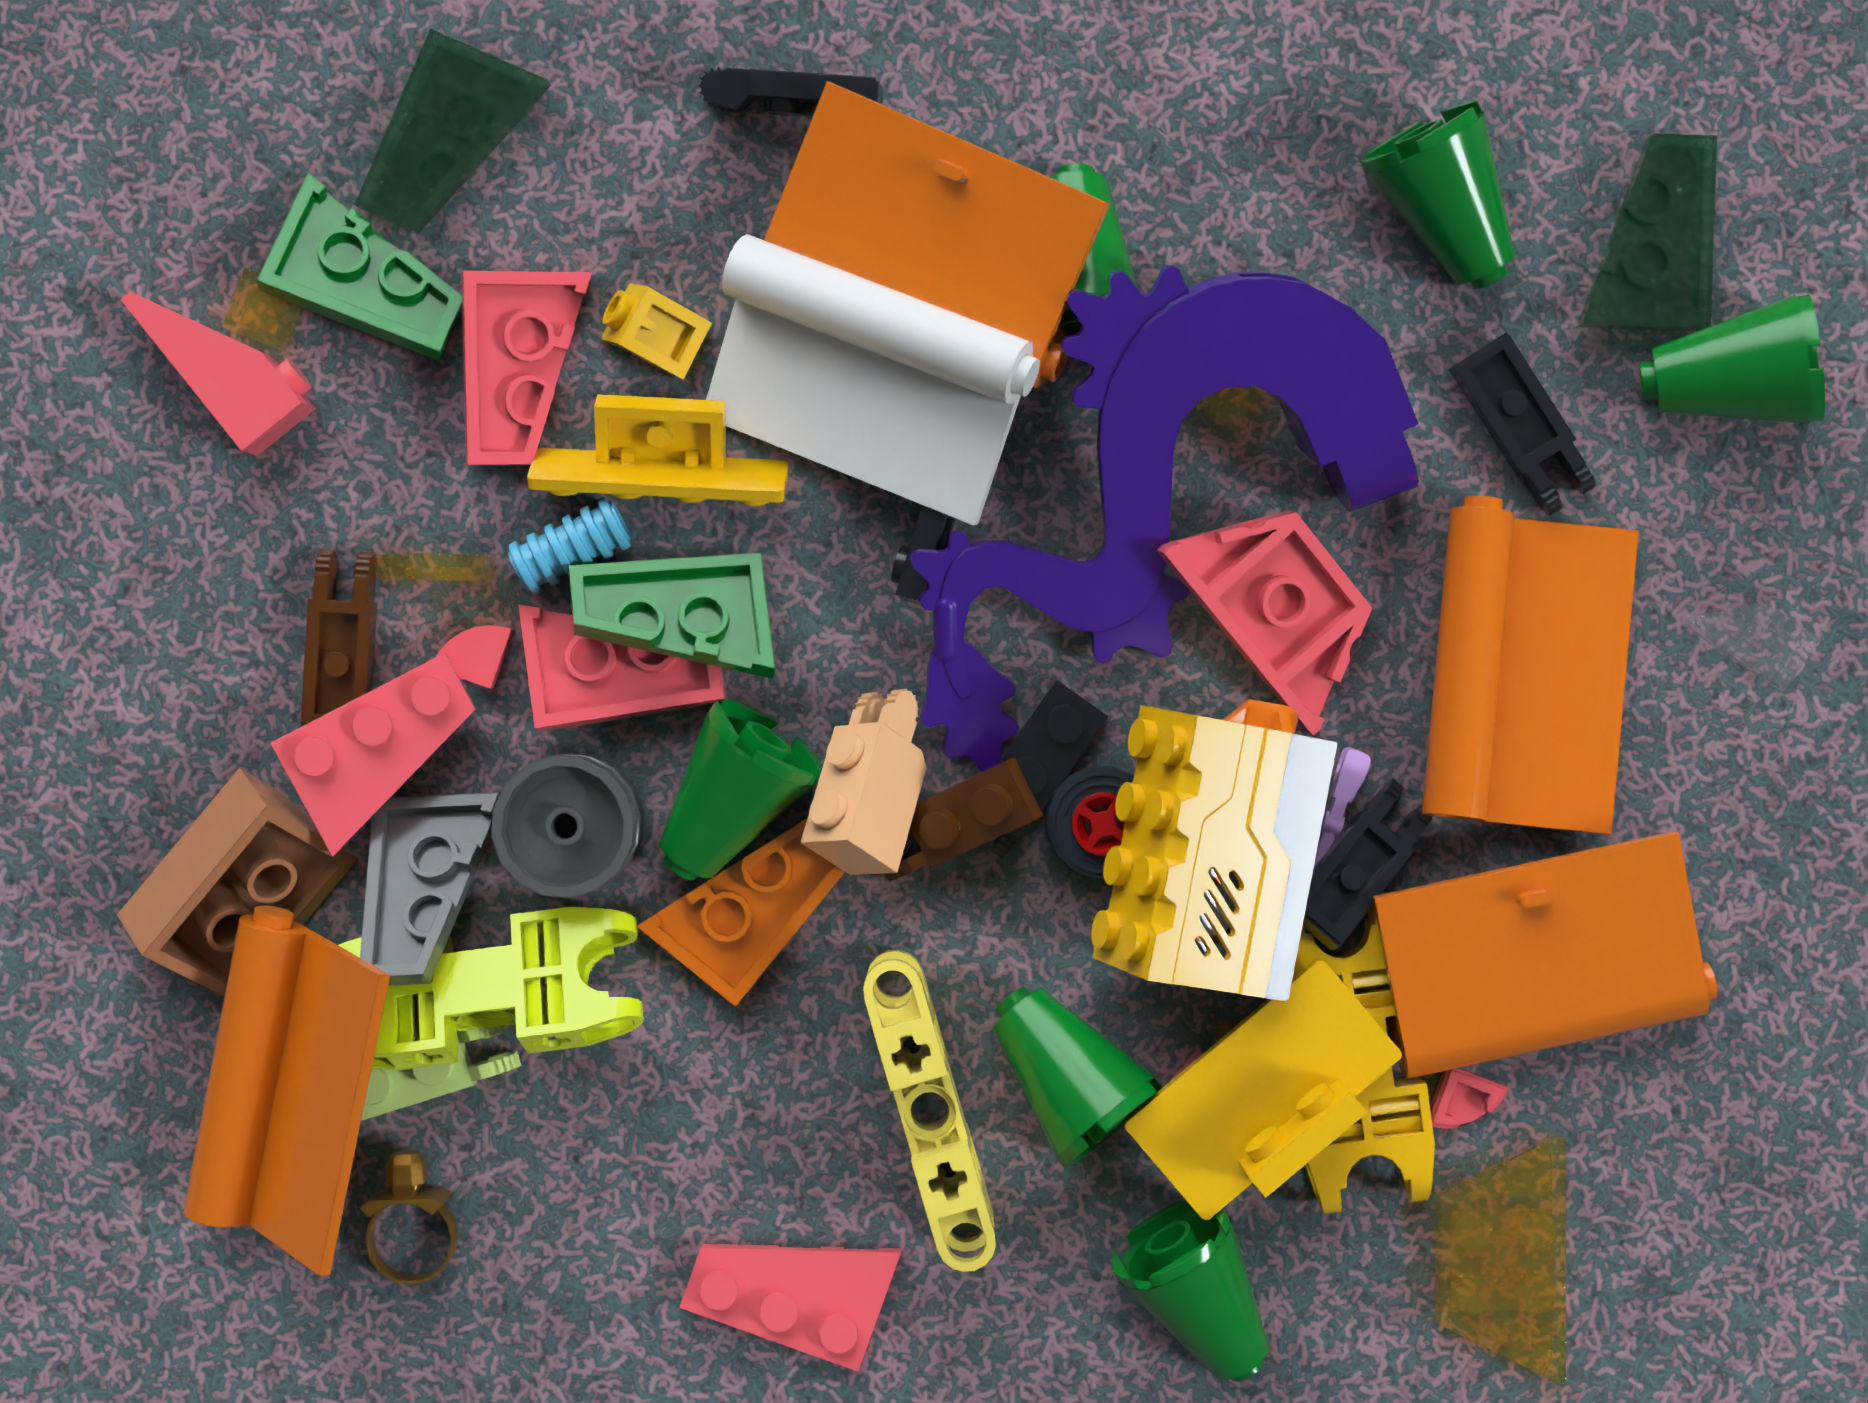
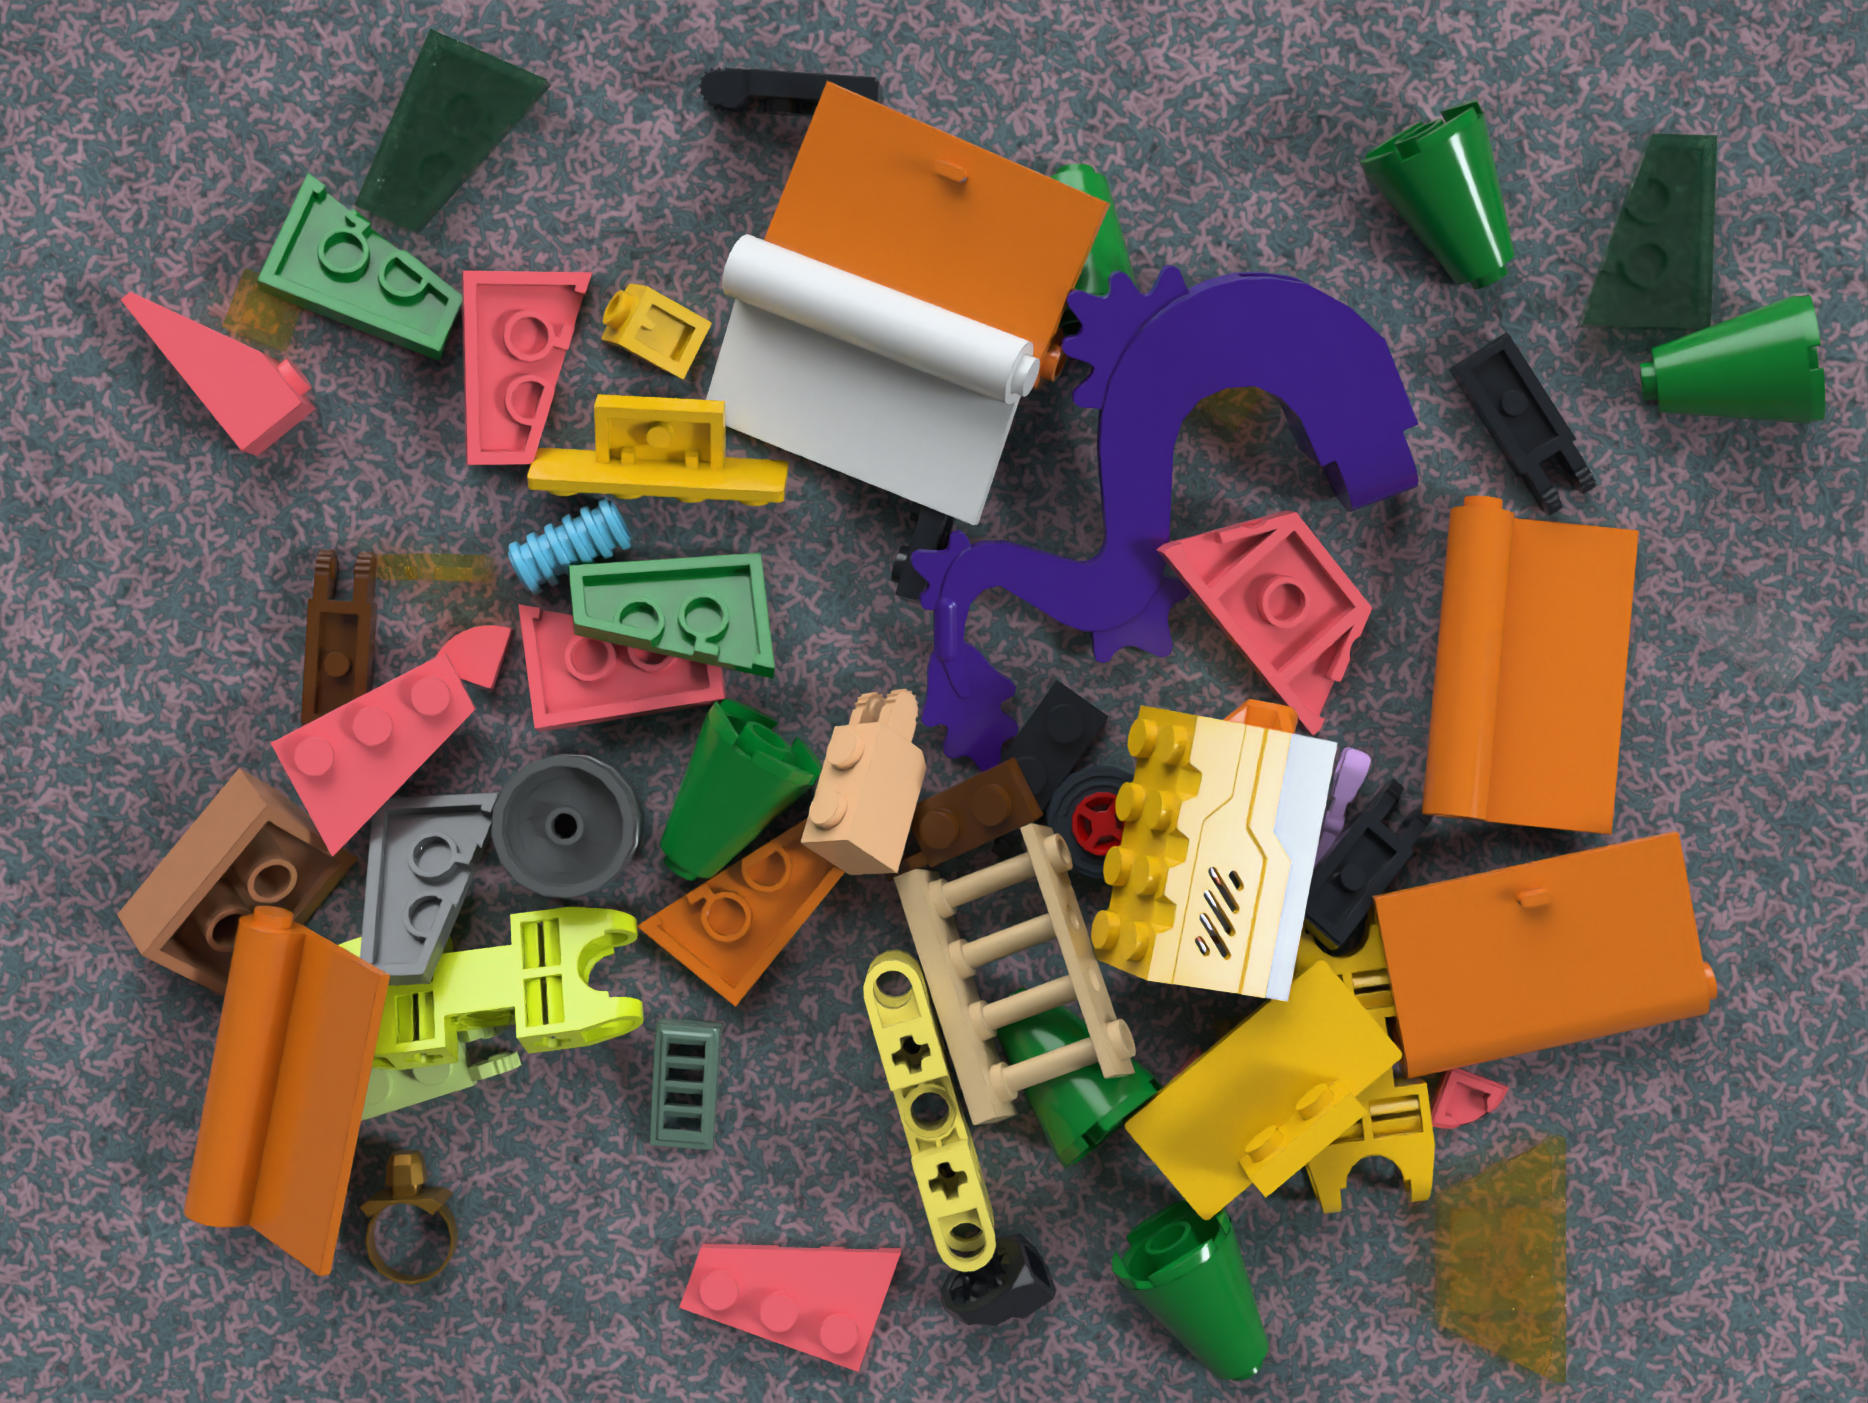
none -> sand green slope [650,1018,723,1150]
none -> tan fence [893,823,1136,1125]
none -> black rock [941,1233,1056,1326]

